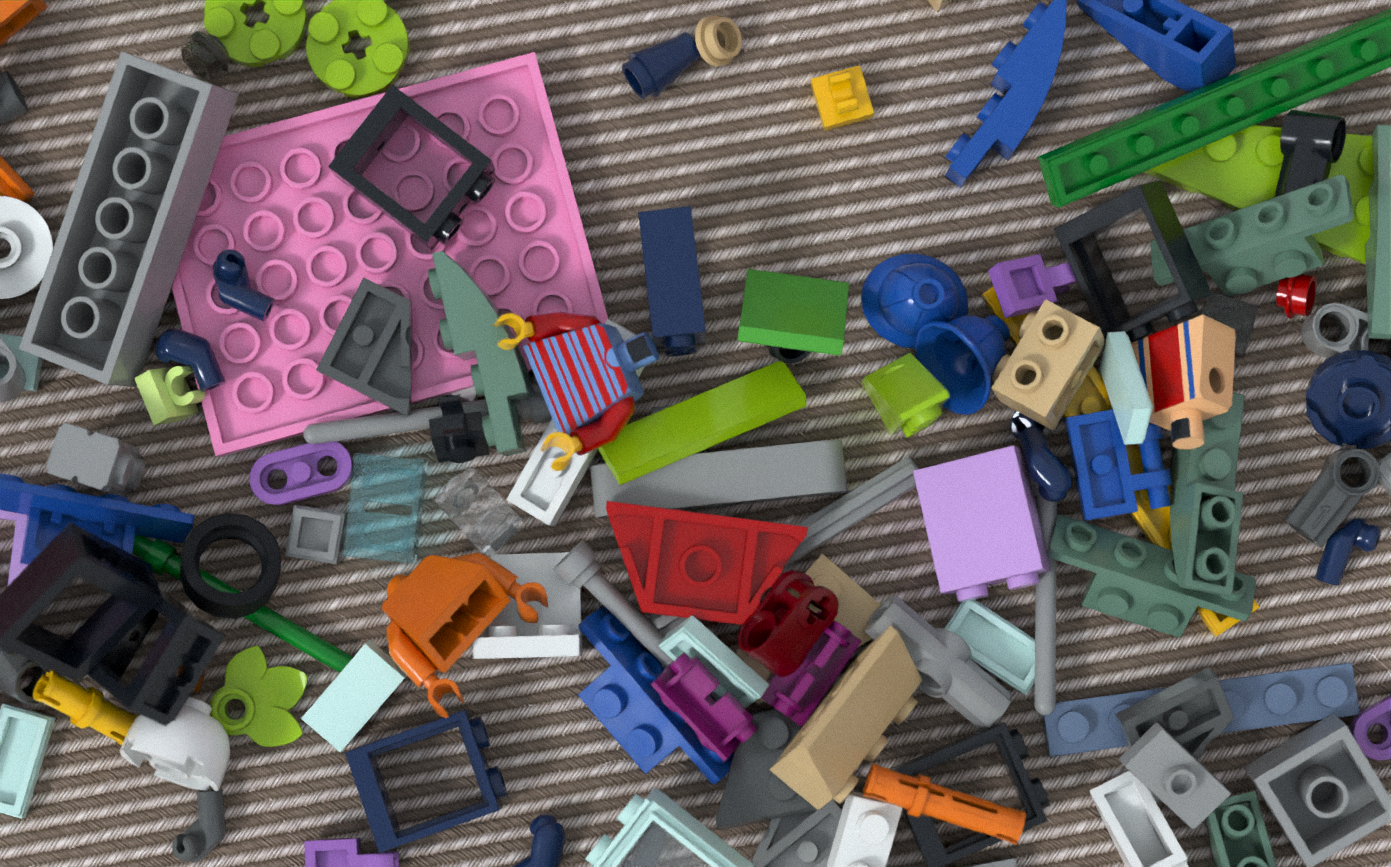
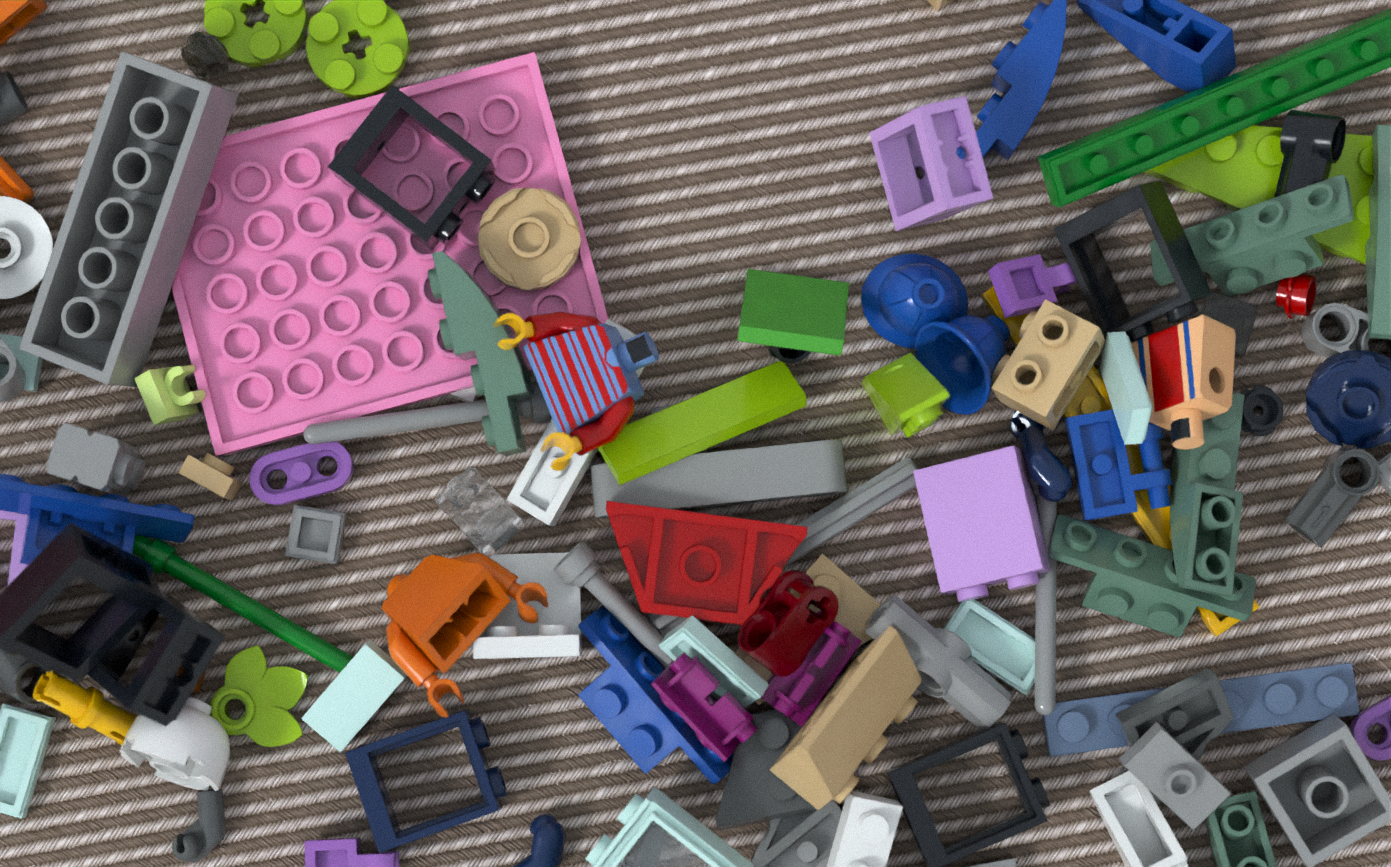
dark blue arm [154,329,226,392] -> none
black tyre [180,513,282,619] -> none
dark blue arm [213,249,275,322] -> none
dark grey wing [316,277,412,417] -> none
clear light blue piece [343,453,428,564] -> none
black plate [429,395,490,463] -> none
dark blue cone [622,32,701,100] -> none
dark blue window [638,206,706,357] -> none
tan plate [695,15,742,67] -> none
yellow tile [810,65,874,131] -> none
orange pin [863,763,1026,845] -> none
dark blue arm [1315,518,1381,586] -> none
none -> tan plate [178,453,243,501]
none -> tan tile [478,187,582,292]
none -> lavender window [869,96,993,231]
none -> black plate [1239,385,1283,436]

